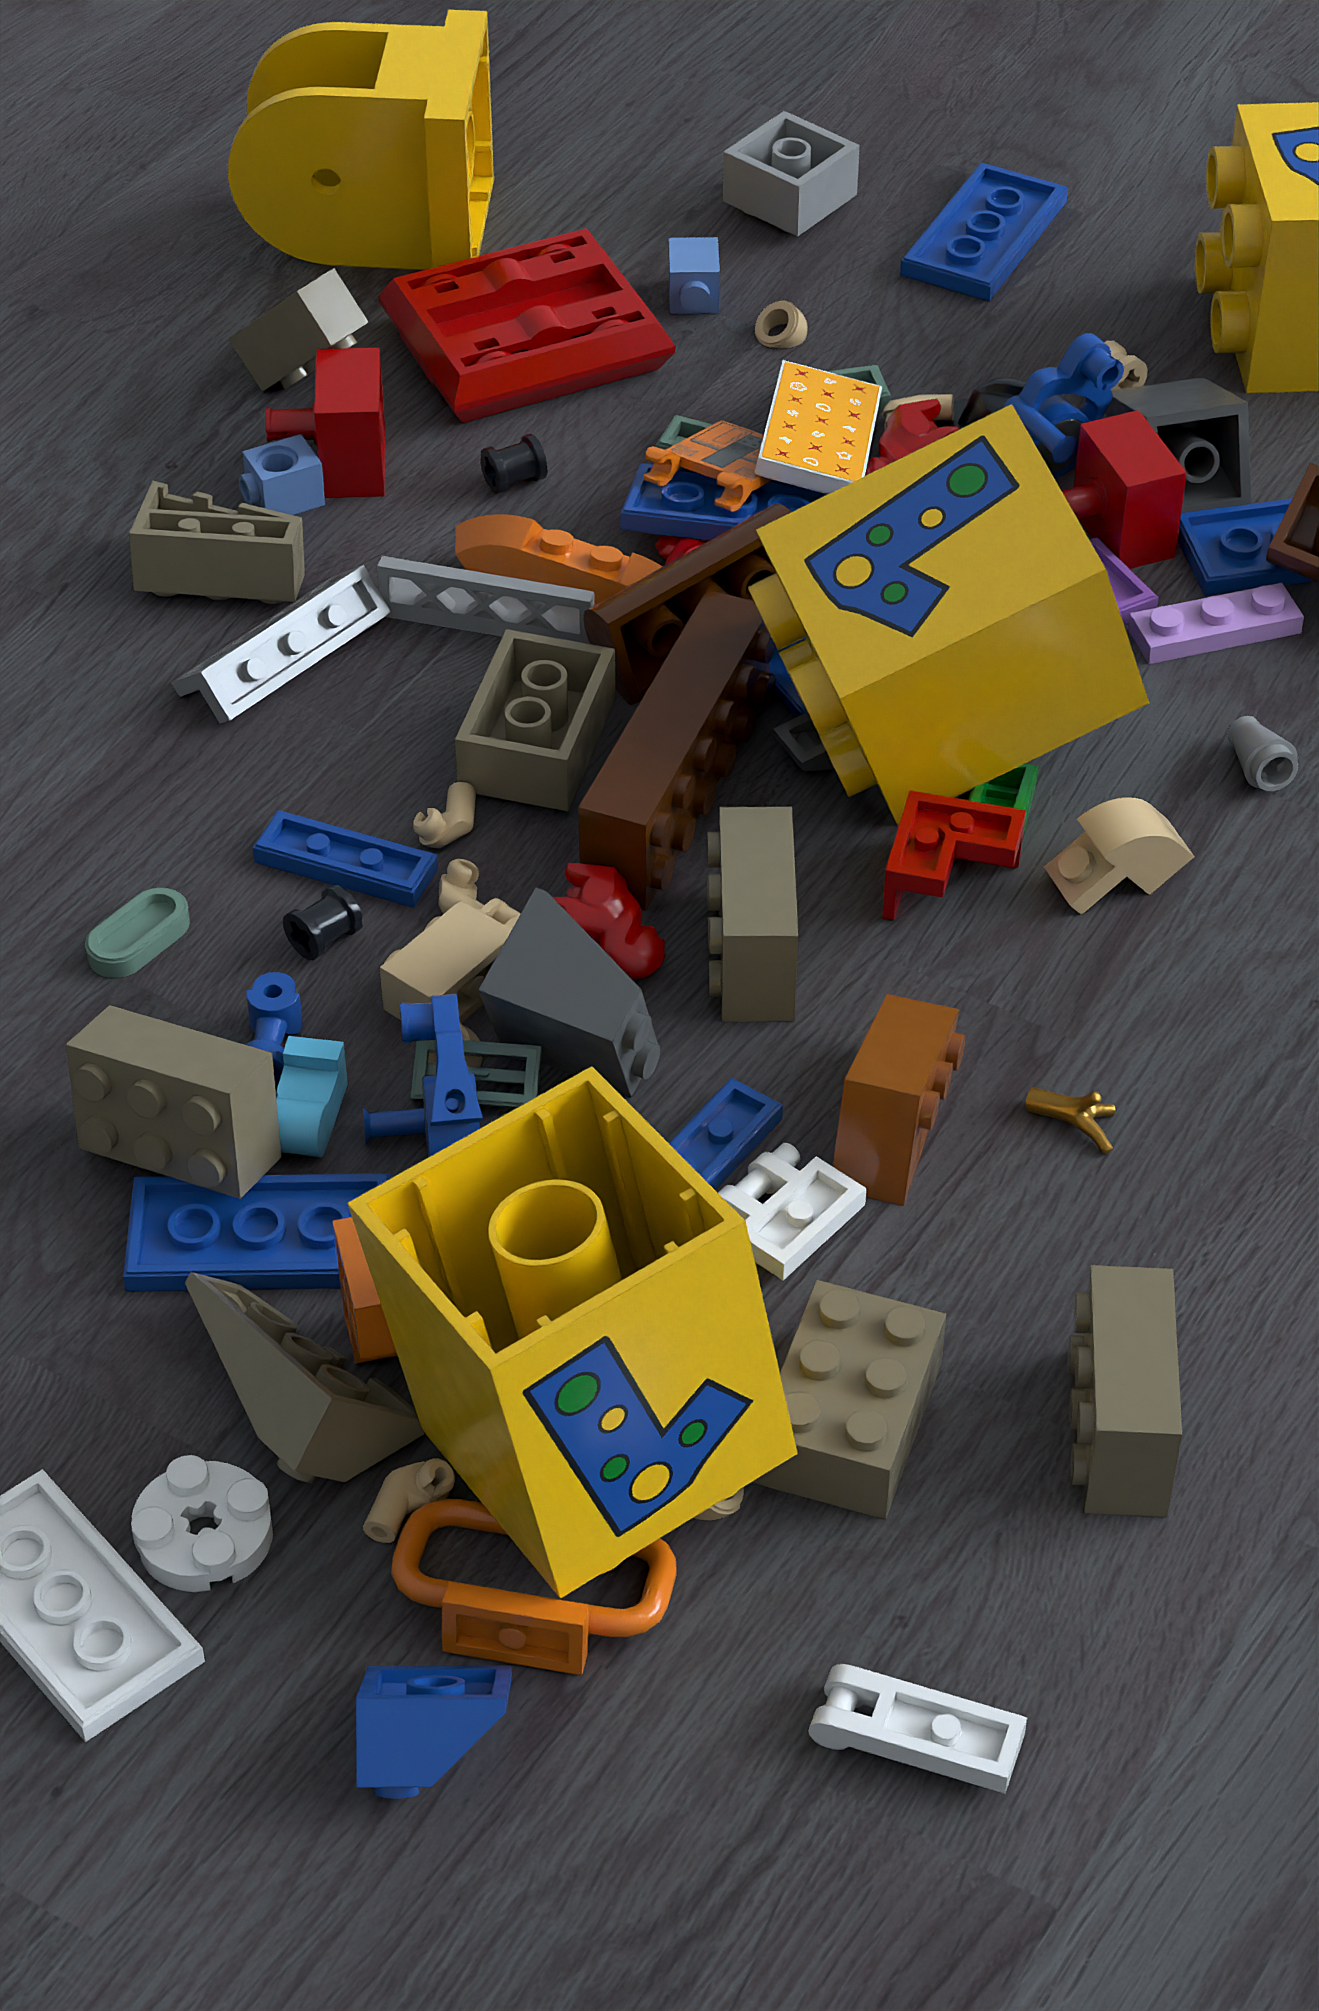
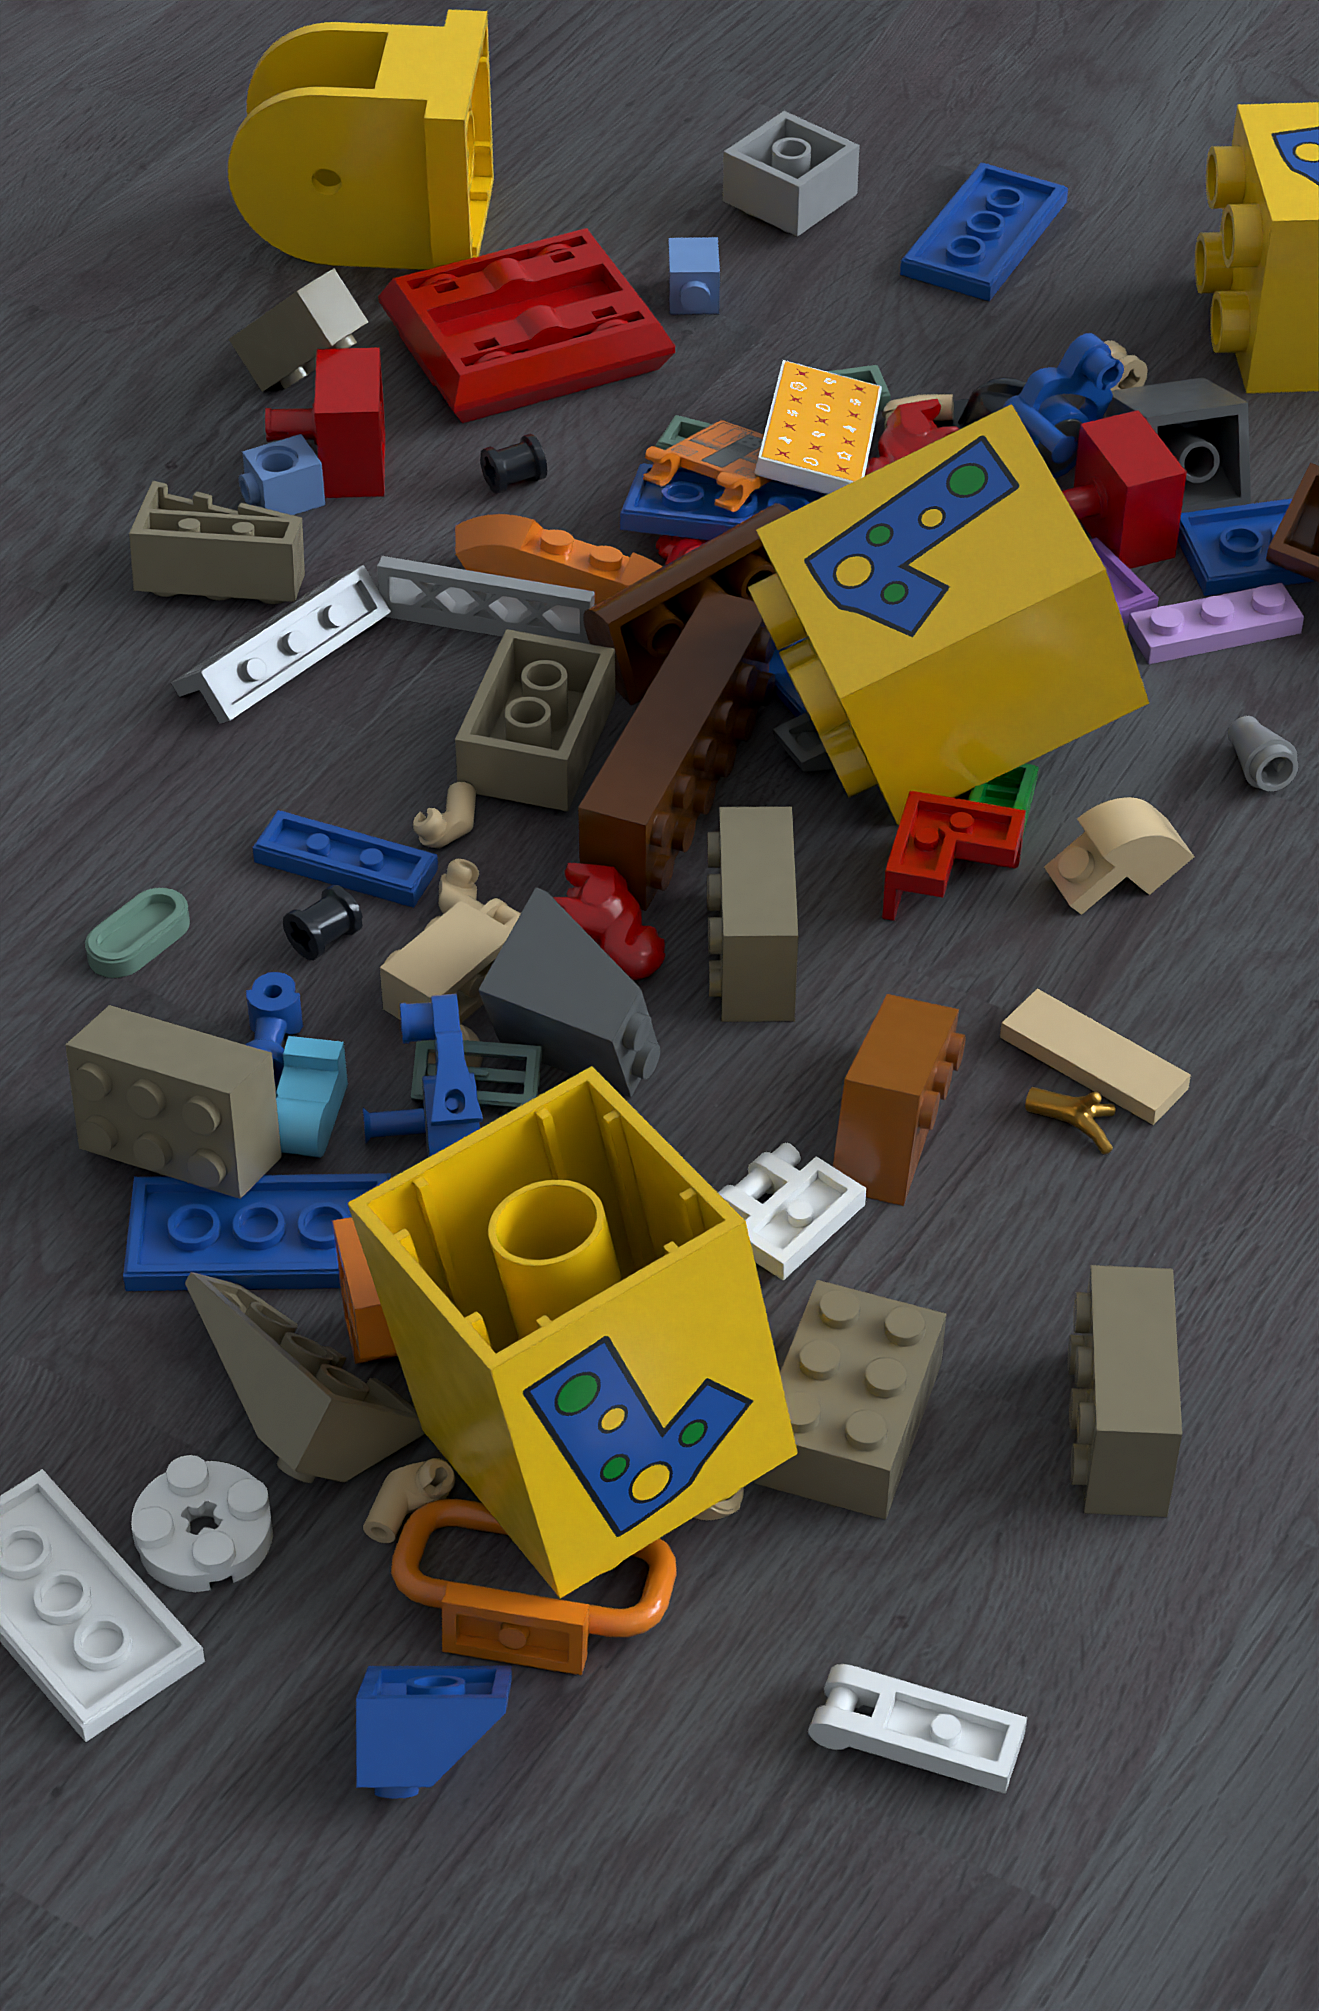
blue tile [669,1077,783,1191] -> none
tan piece [755,301,808,349] -> none
none -> tan tile [1000,989,1191,1125]

